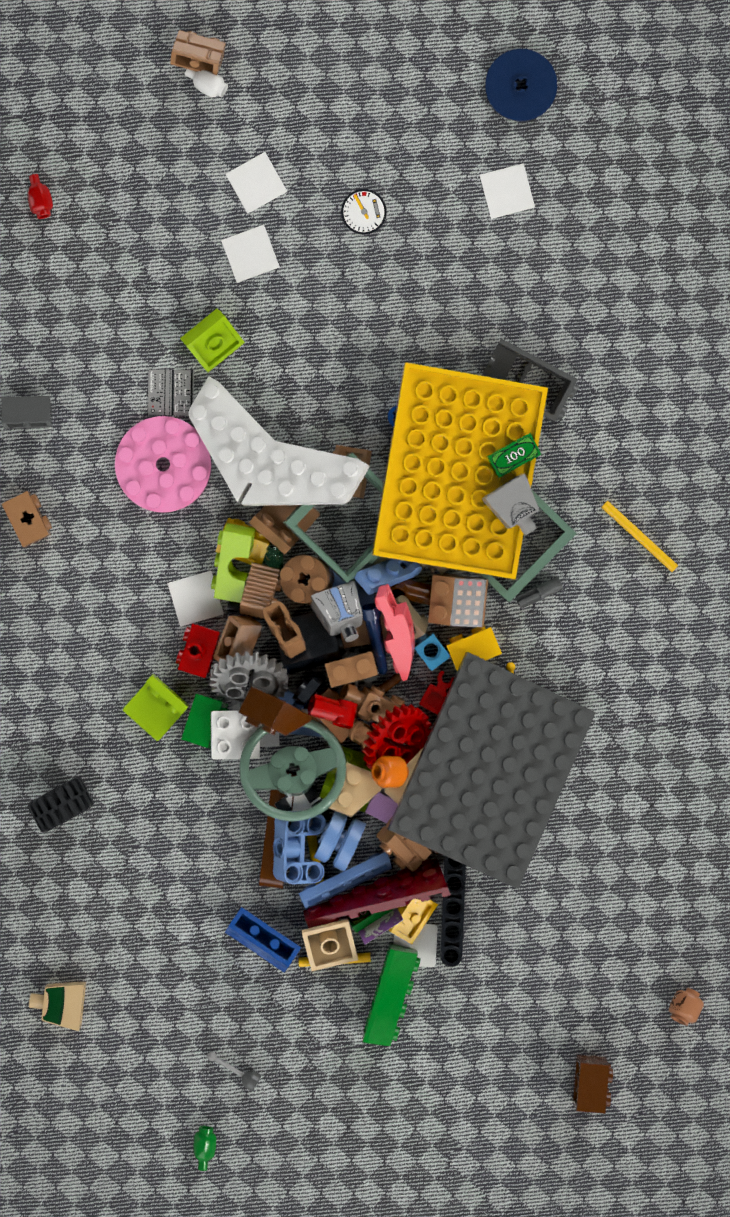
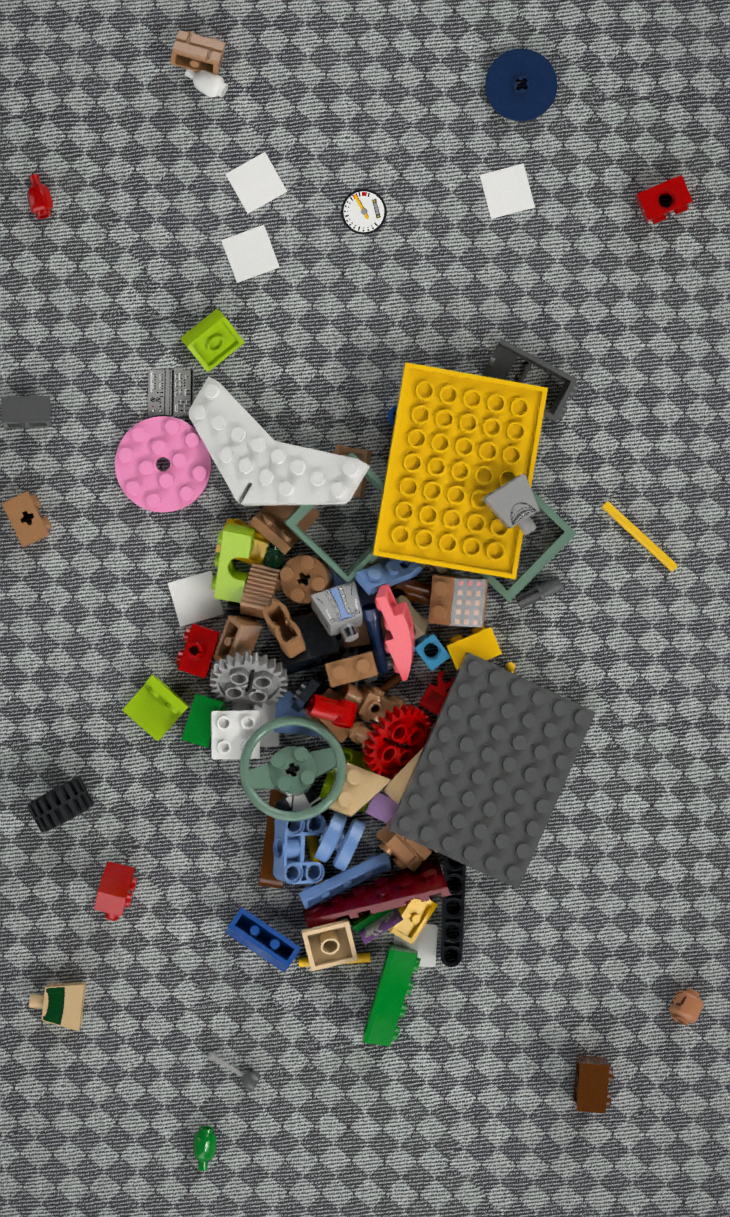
reddish brown slope [238,686,313,736] -> none
orange head [371,756,409,788] -> none
green tile [487,433,541,478] -> none
none -> red brick [94,861,138,921]
none -> red brick [635,175,693,224]

